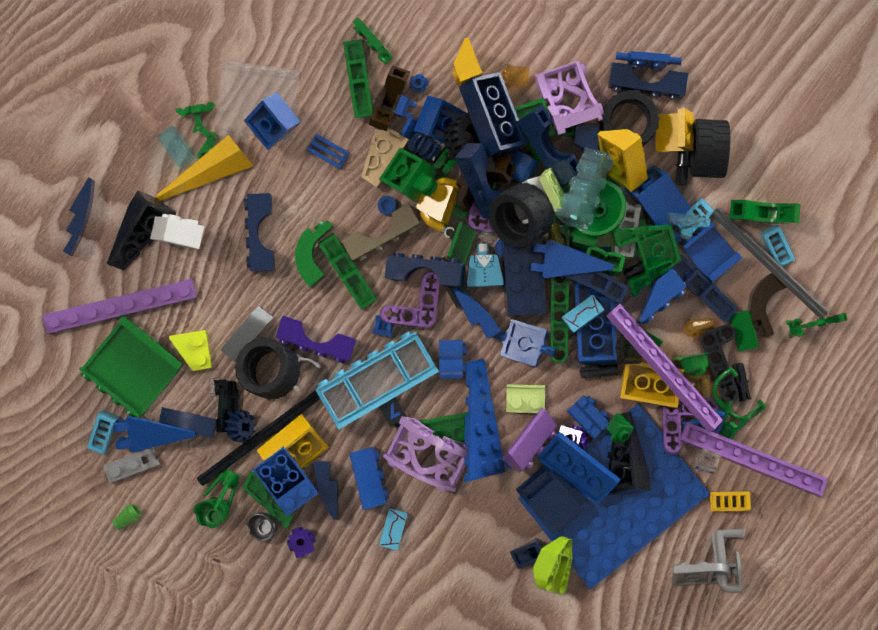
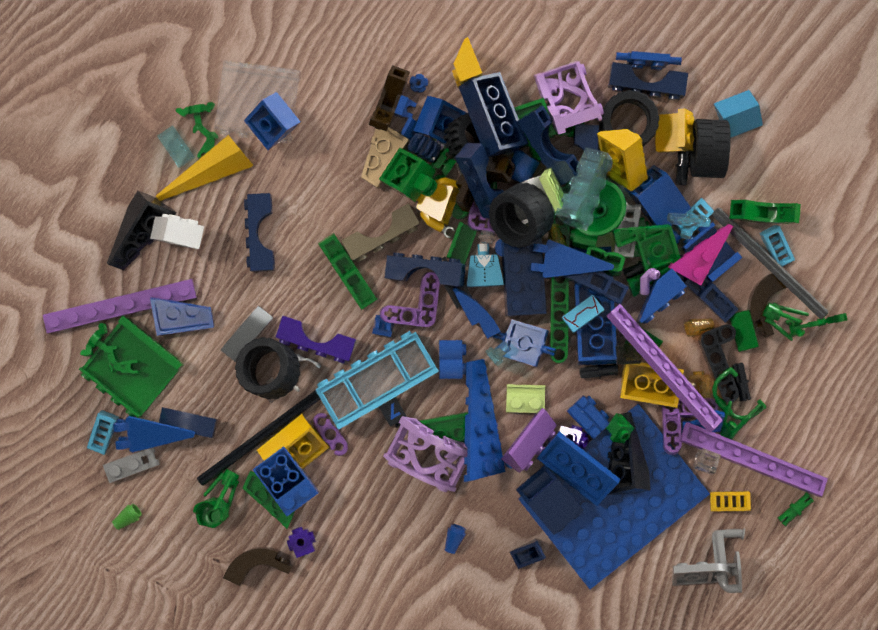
dark blue slope [63,177,95,256] -> none
neon yellow wing [169,330,212,371] -> none
slope [209,377,226,398] -> none
black hinge [216,380,239,432] -> none
dark blue gear [224,410,257,443] -> none
flat silver hair [246,512,277,541] -> none
green arch [295,220,333,288] -> none
blue tile [307,134,350,169] -> none
dark blue slope [314,461,338,520] -> none
green slope [343,39,373,118] -> none
blue slope [349,447,389,510] -> none
green hinge [353,18,394,65] -> none
blue tile [378,196,397,215] -> none
medium azure tile [379,508,408,551] -> none
clear yellow bracket [502,64,529,87] -> none
lime connector [533,536,572,595] -> none
green piece [671,352,711,376] -> none
none -> green piece [80,323,139,374]
none -> blue wing [150,297,214,336]
none -> dark brown arch [223,547,293,586]
none -> medium lavender piece [313,413,348,456]
none -> blue cone [444,524,466,554]
none -> clear light blue tile [485,341,511,366]
none -> lavender arm [640,268,660,295]
none -> dark pink wing [668,224,733,285]
none -> dark azure slope [713,90,763,138]
none -> green plant [762,302,809,341]
none -> green pin [777,493,814,527]

